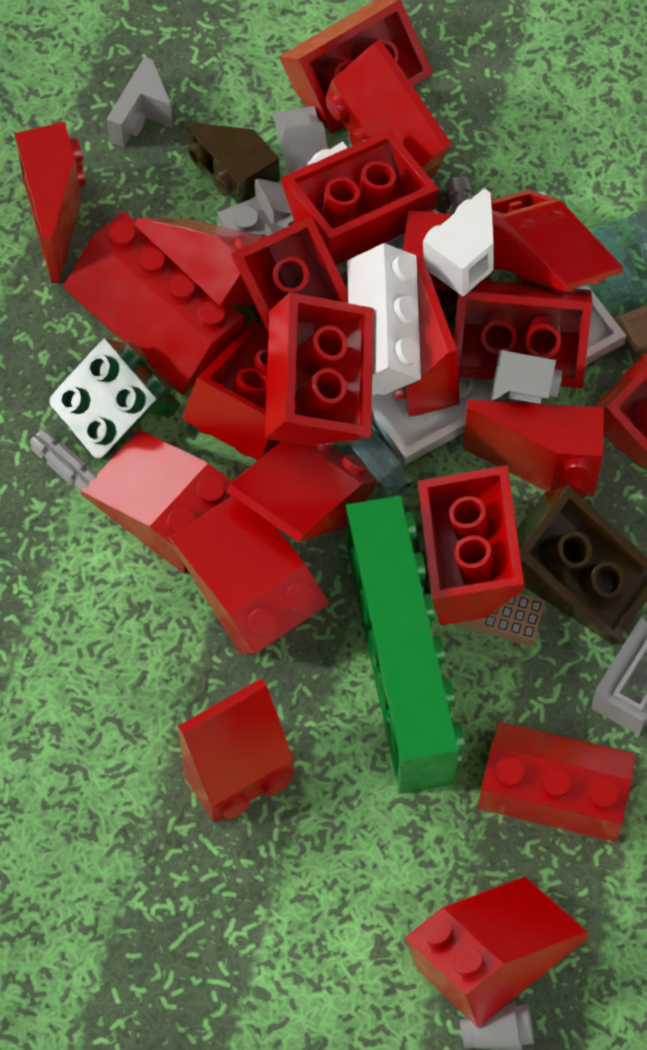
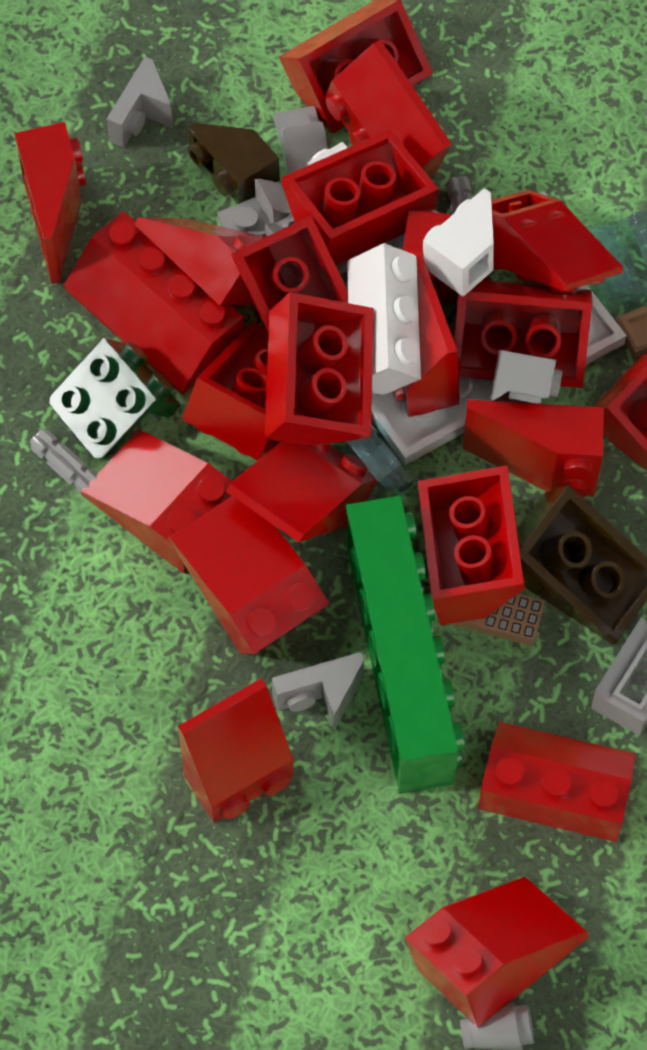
none -> light grey slope [272,652,364,730]

